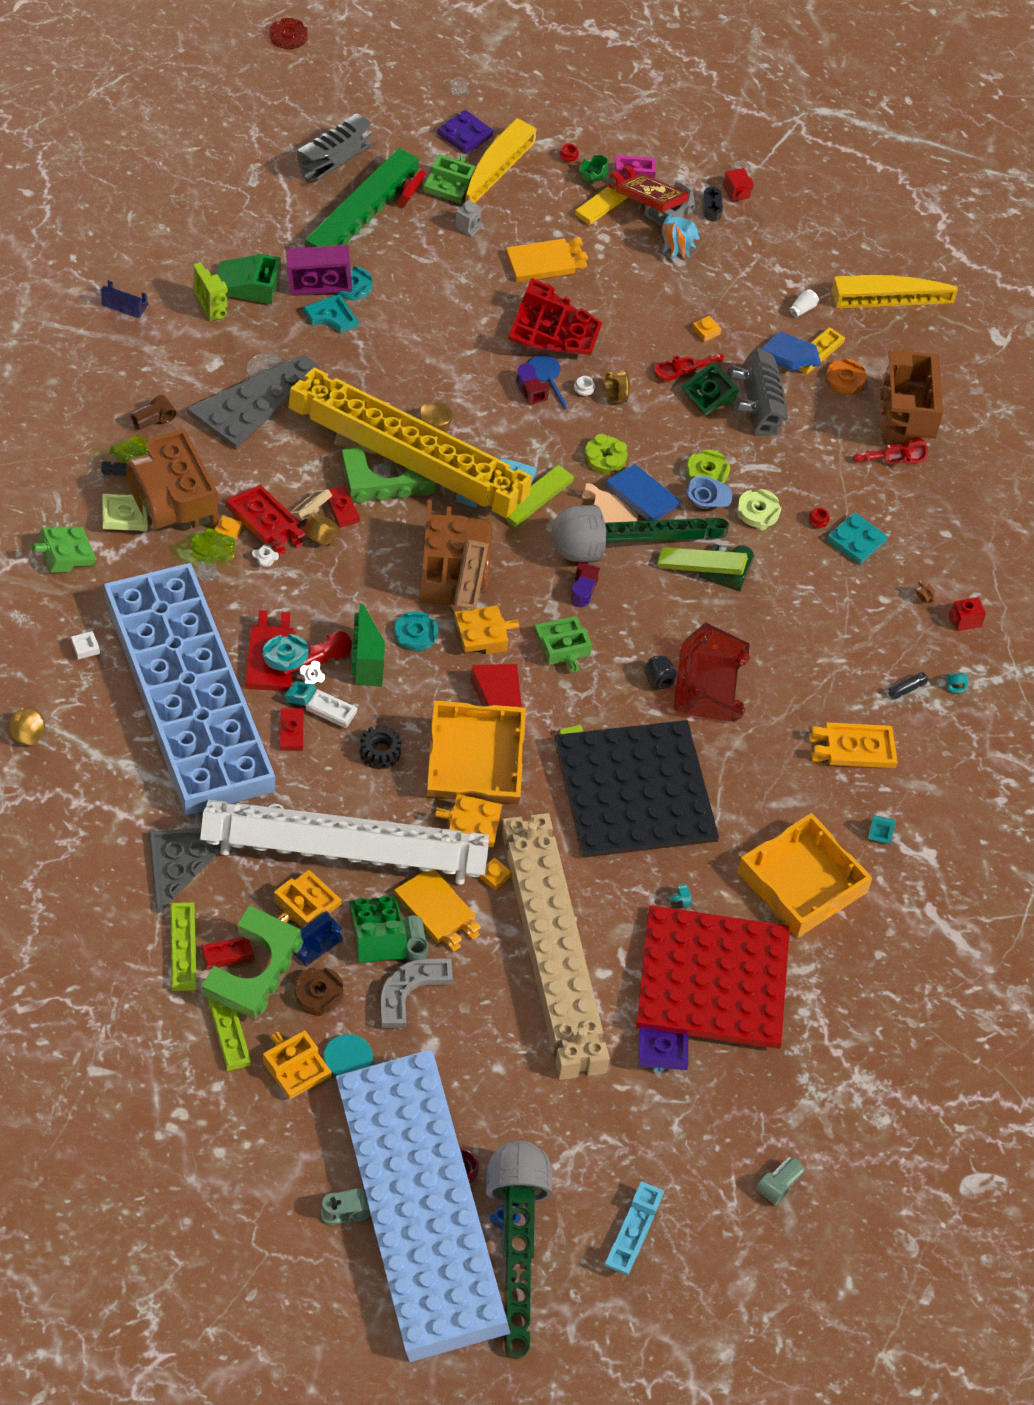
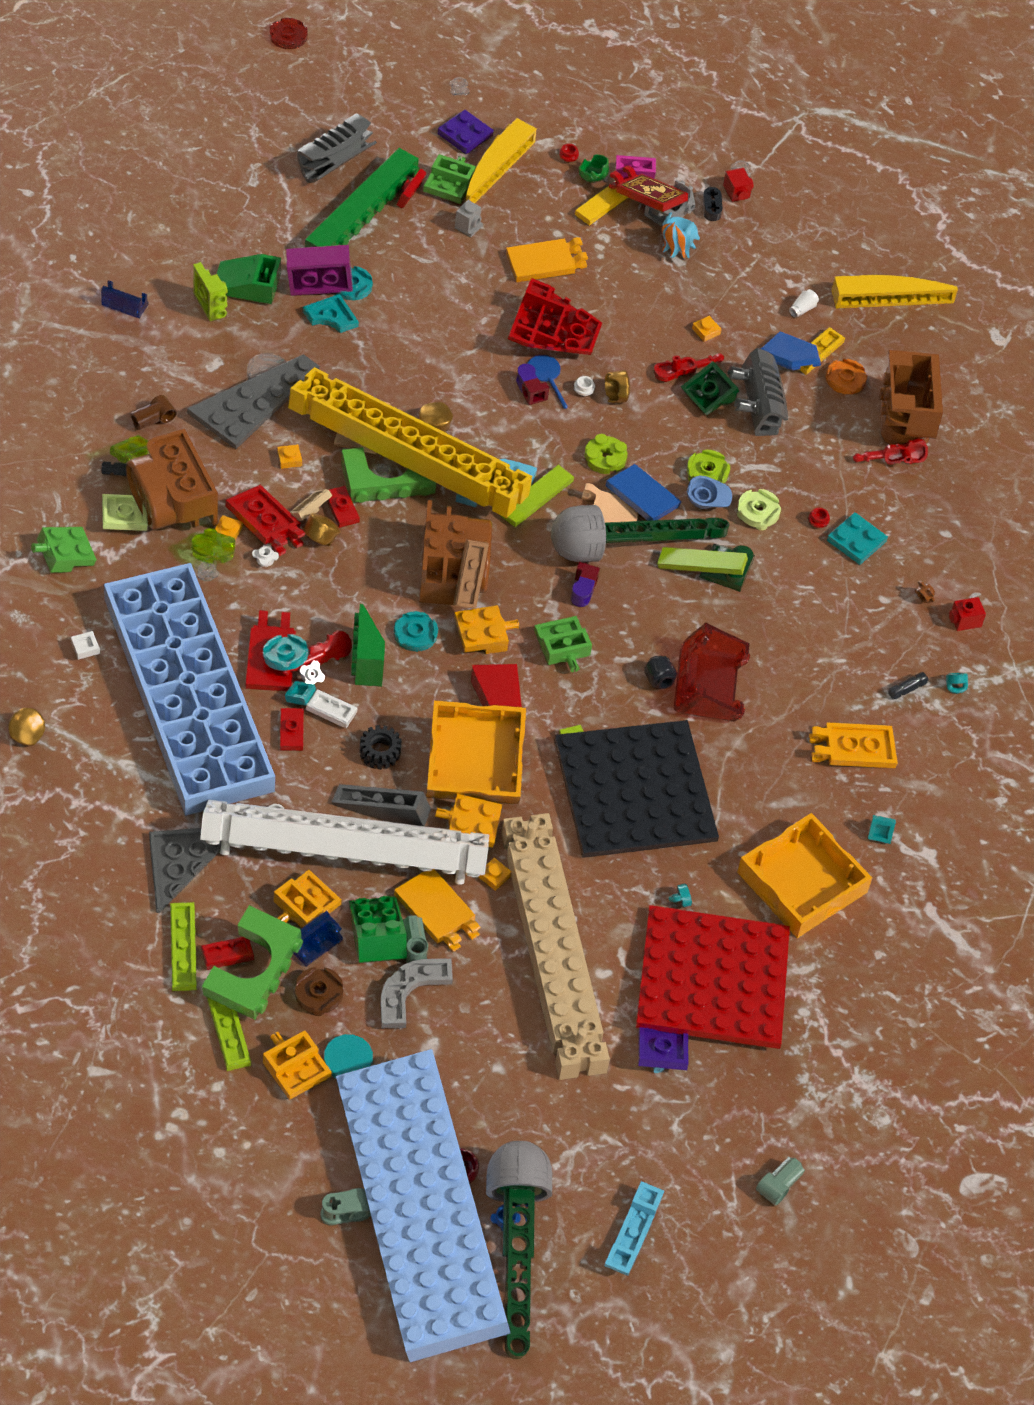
none -> light orange plate [277,444,302,469]
none -> dark grey slope [332,784,431,826]

